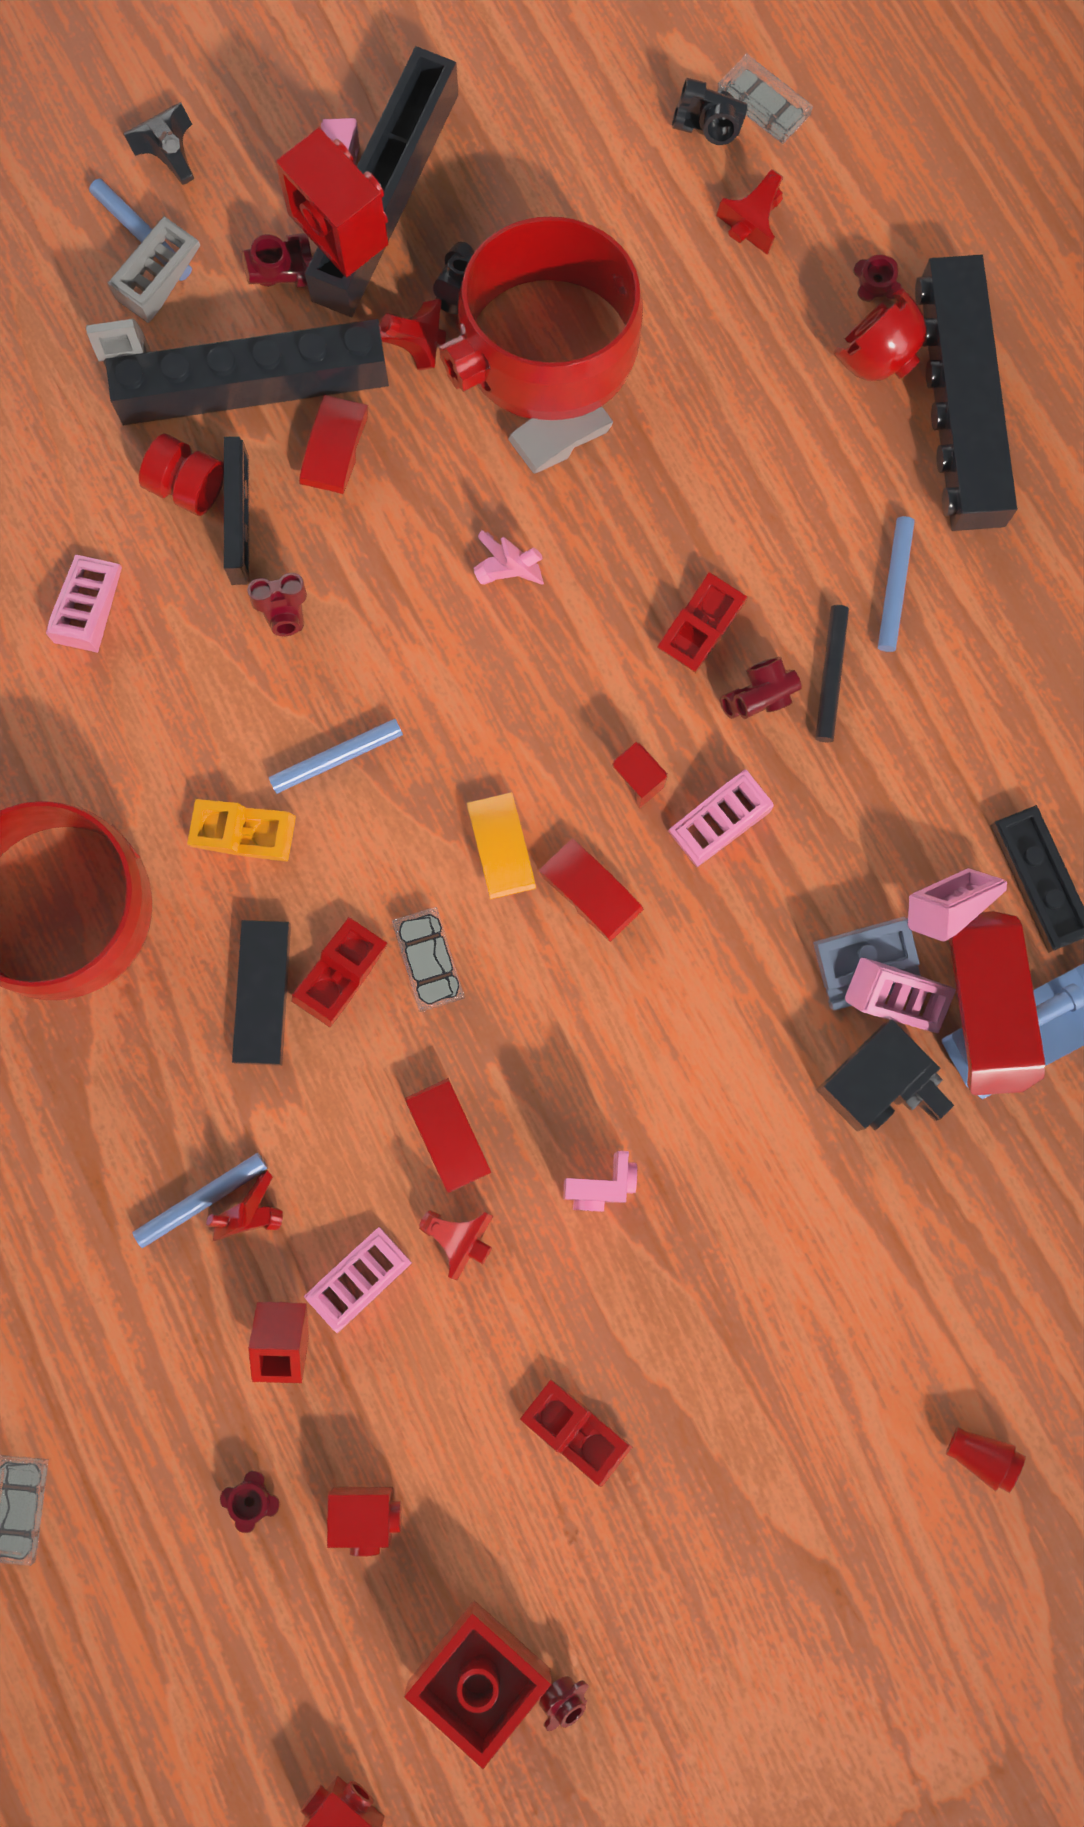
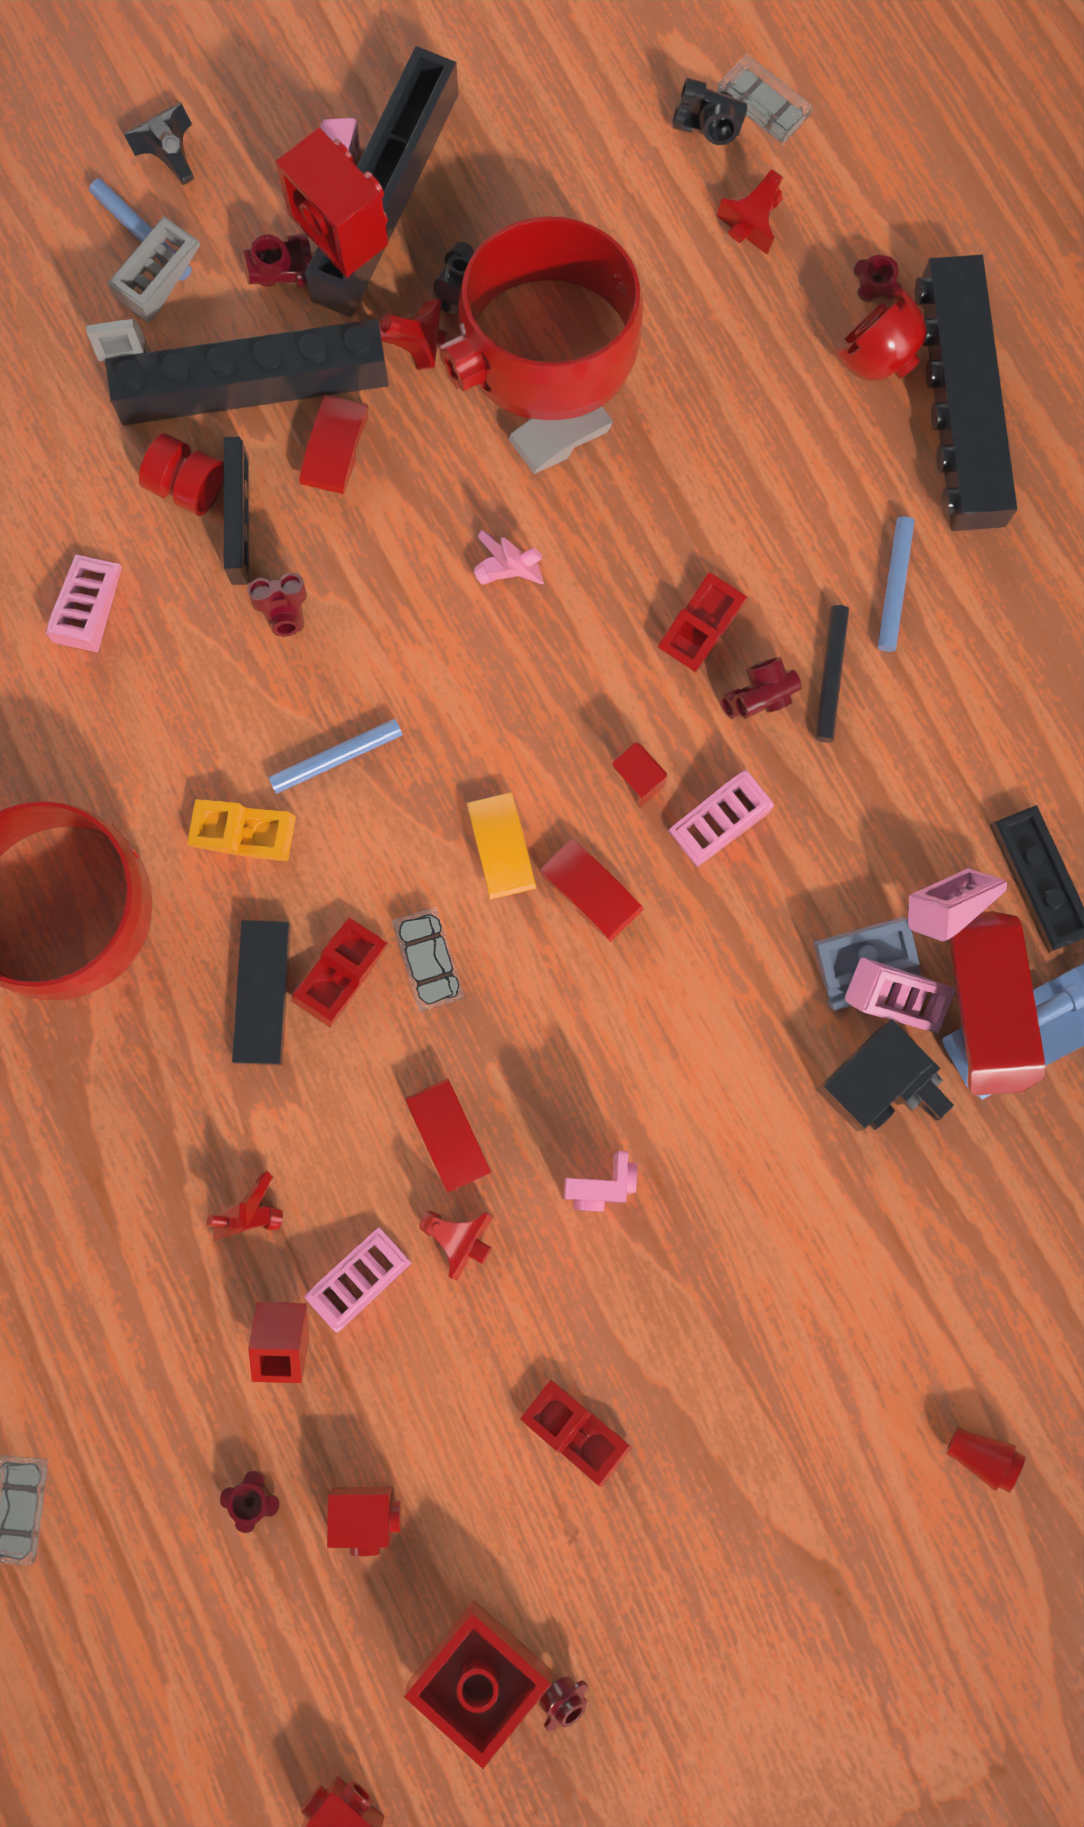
medium blue bar [132,1153,268,1248] -> none

